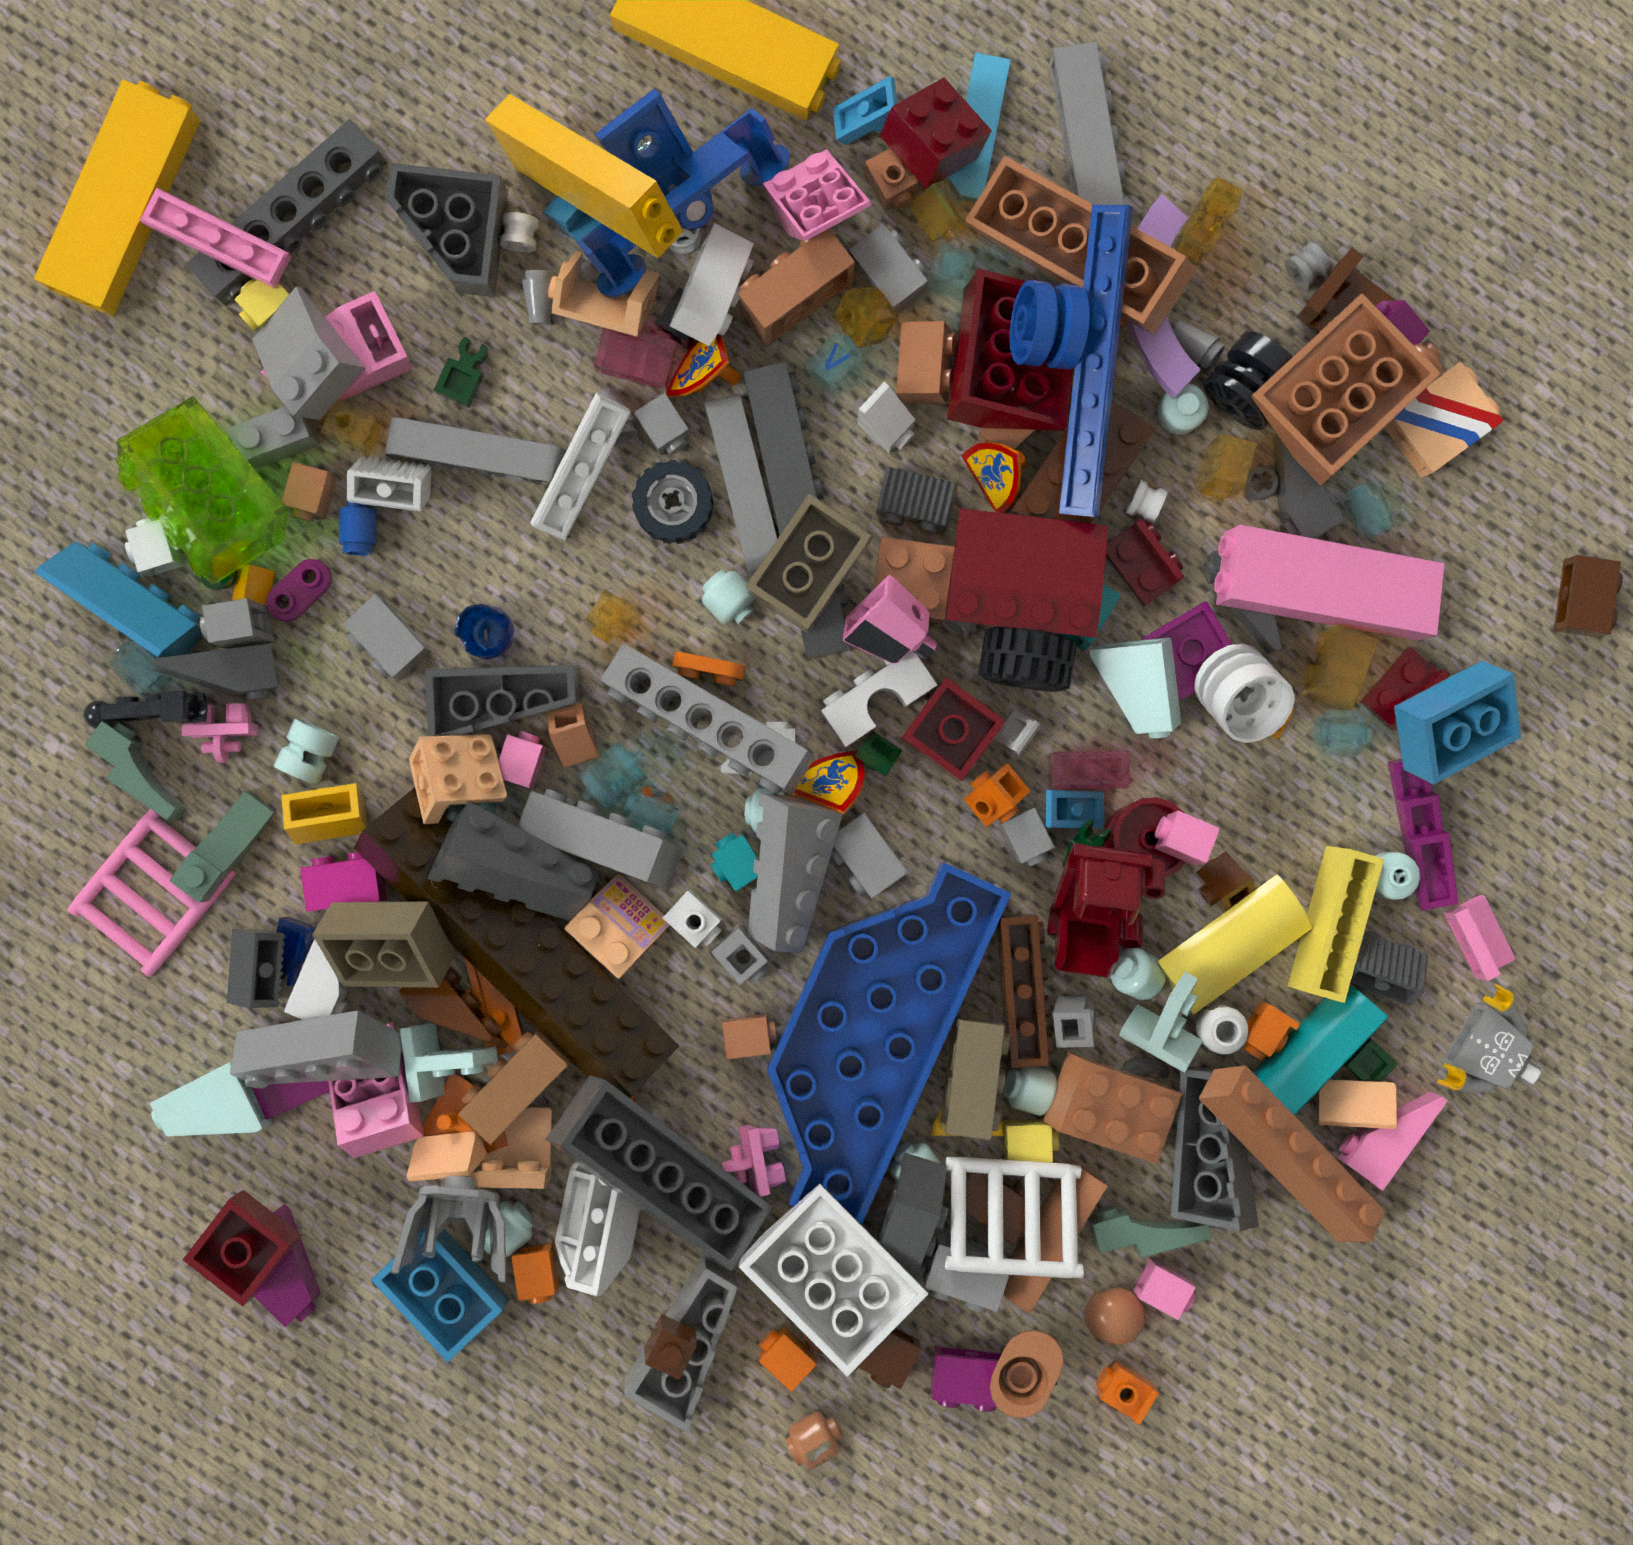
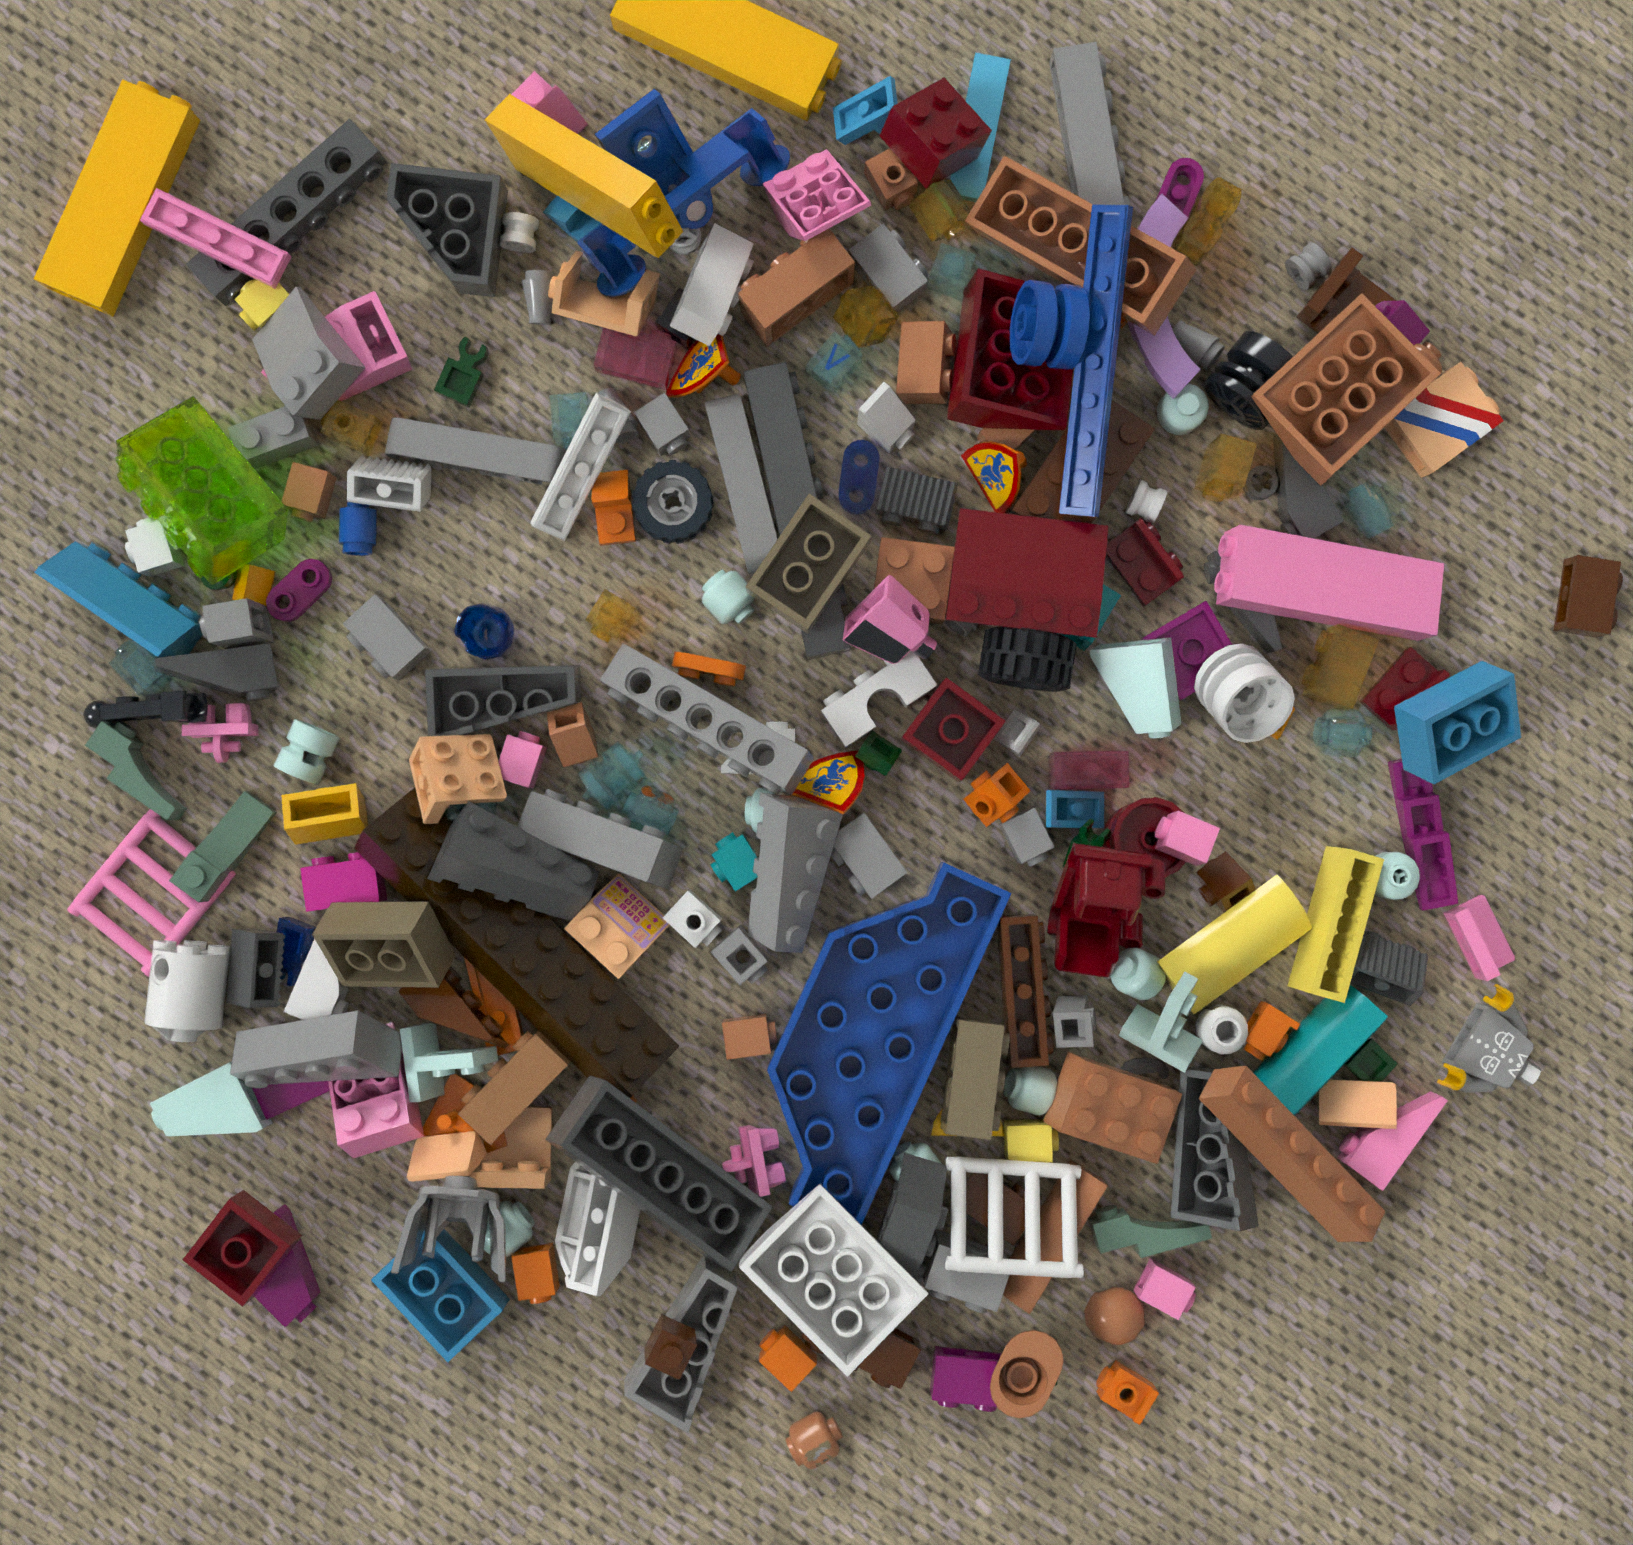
none -> white cylinder [144,940,231,1042]
none -> bright pink slope [511,71,588,134]
none -> clear light blue brick [550,392,591,450]
none -> orange slope [591,470,636,546]
none -> clear blue plate [838,440,880,515]
none -> magenta plate [1155,158,1204,217]

